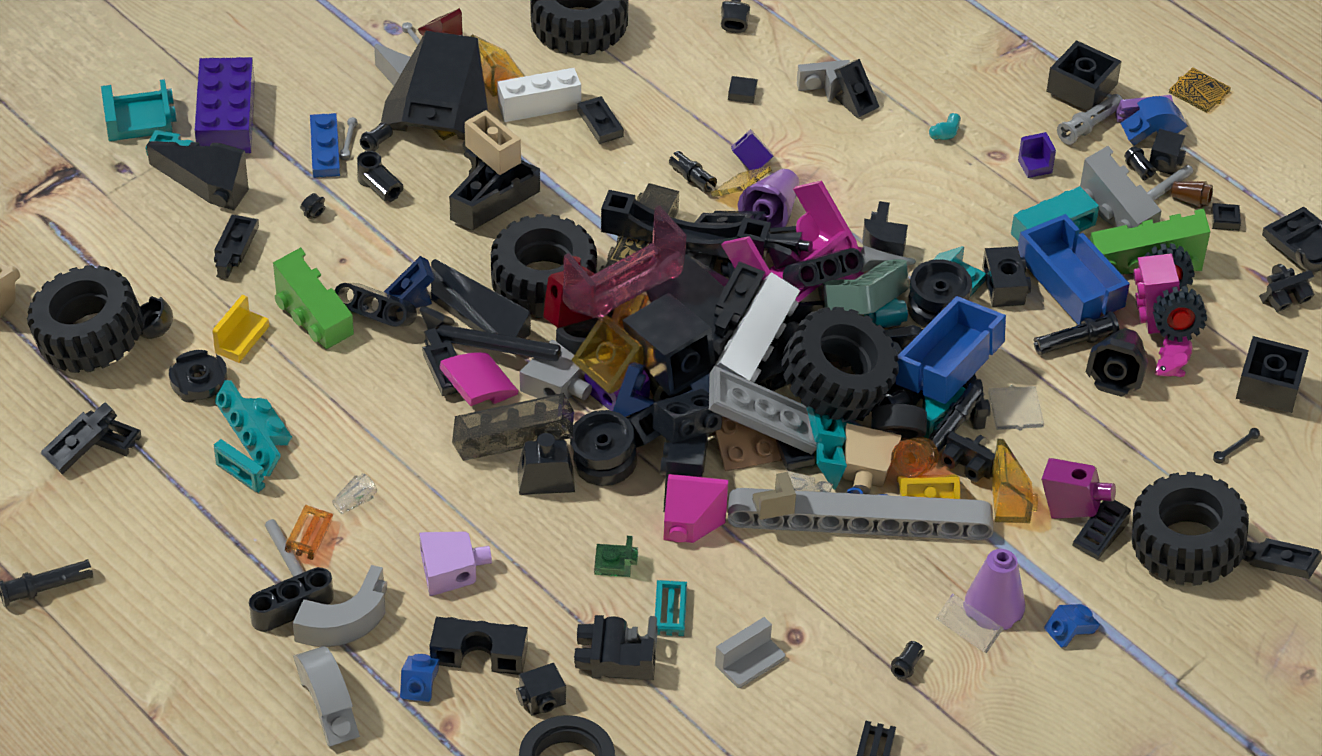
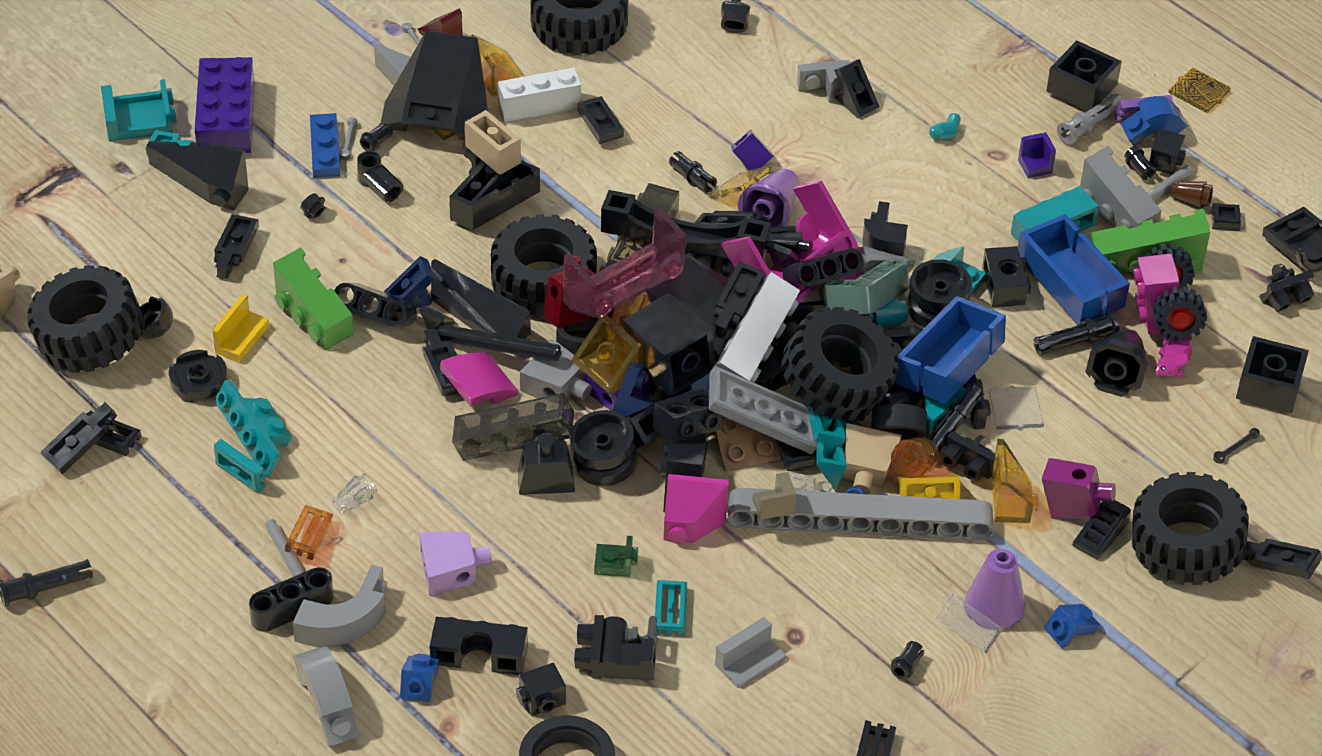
black tile [728,76,758,103] -> none

